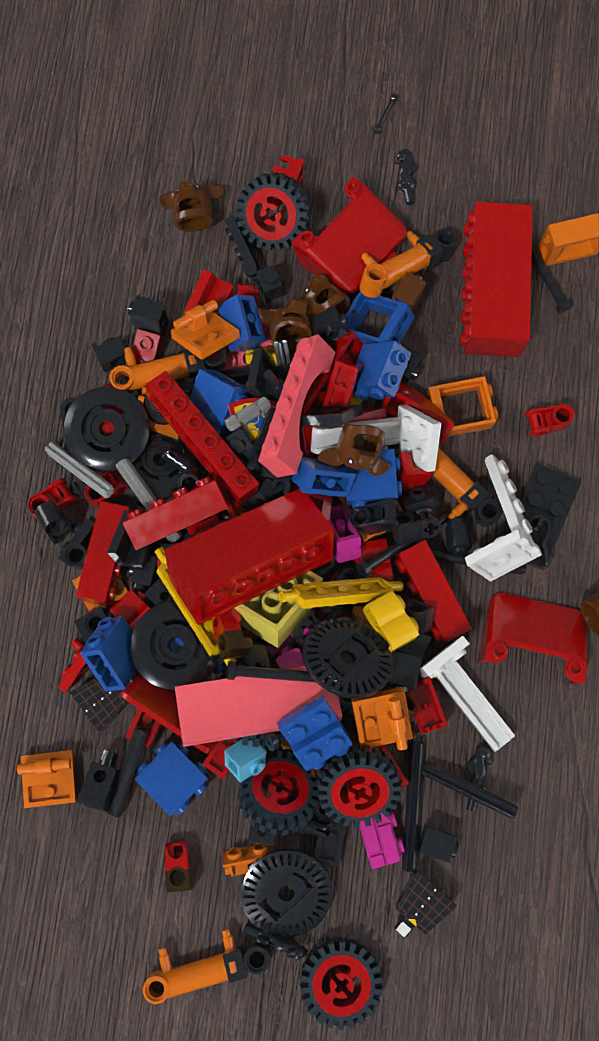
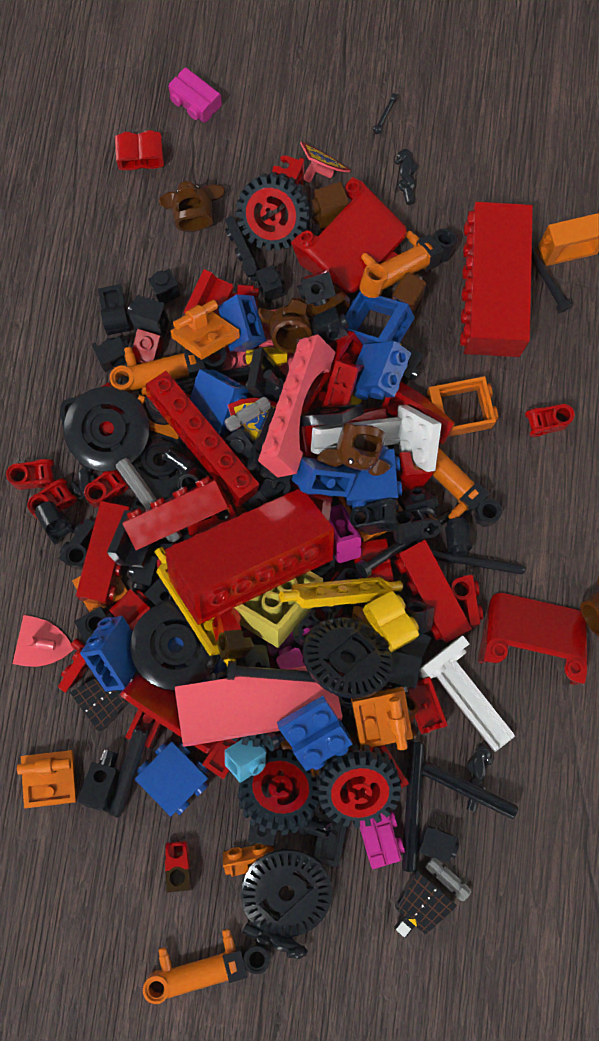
light grey axle [45,442,115,498] -> none
black axle [274,339,292,382] -> none
wheel [300,937,383,1030] -> none
white bracket [465,454,542,582] -> none
black plate [505,463,581,571] -> none
none -> red piece [6,459,56,490]
none -> coral shield [13,615,75,667]
none -> black plate [98,284,130,336]
none -> red brick [115,130,164,170]
none -> black brick [148,269,181,303]
none -> dark pink brick [168,67,222,123]
none -> black brick [297,269,336,306]
none -> shield [300,141,351,183]
none -> reddish brown brick [310,181,348,230]
none -> light grey axle [425,857,471,902]
none -> red plate [449,575,483,627]

